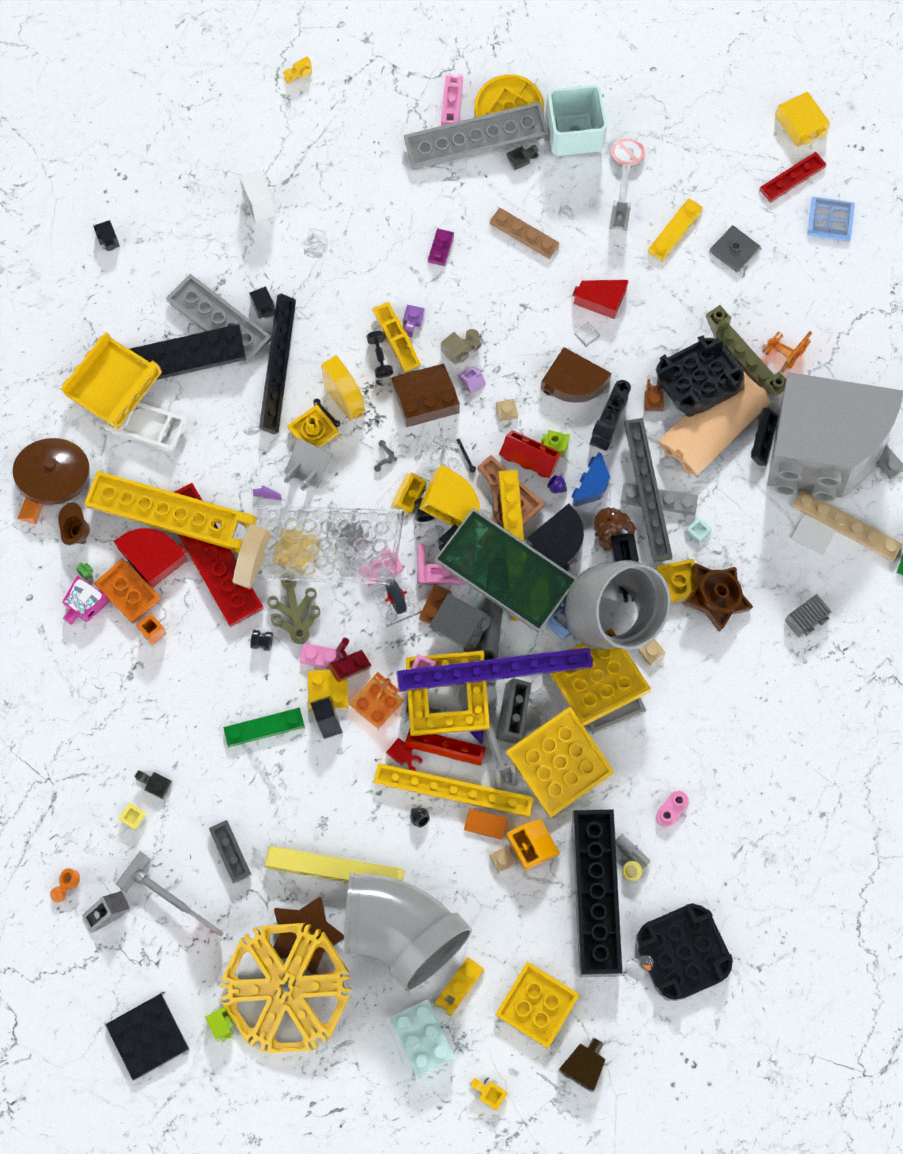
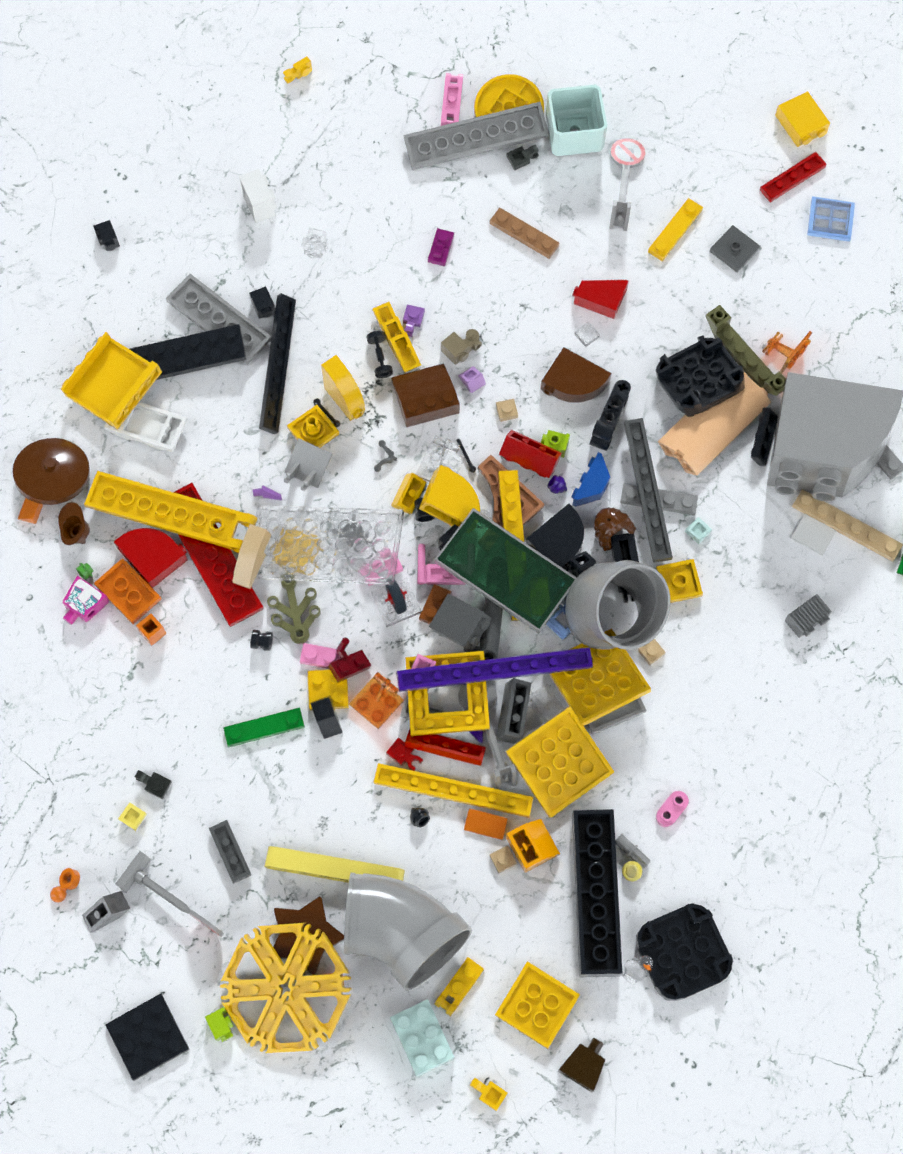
dark orange plate [644,379,664,411] -> none
reddish brown plate [683,563,753,632] -> none
none -> black brick [569,551,596,578]

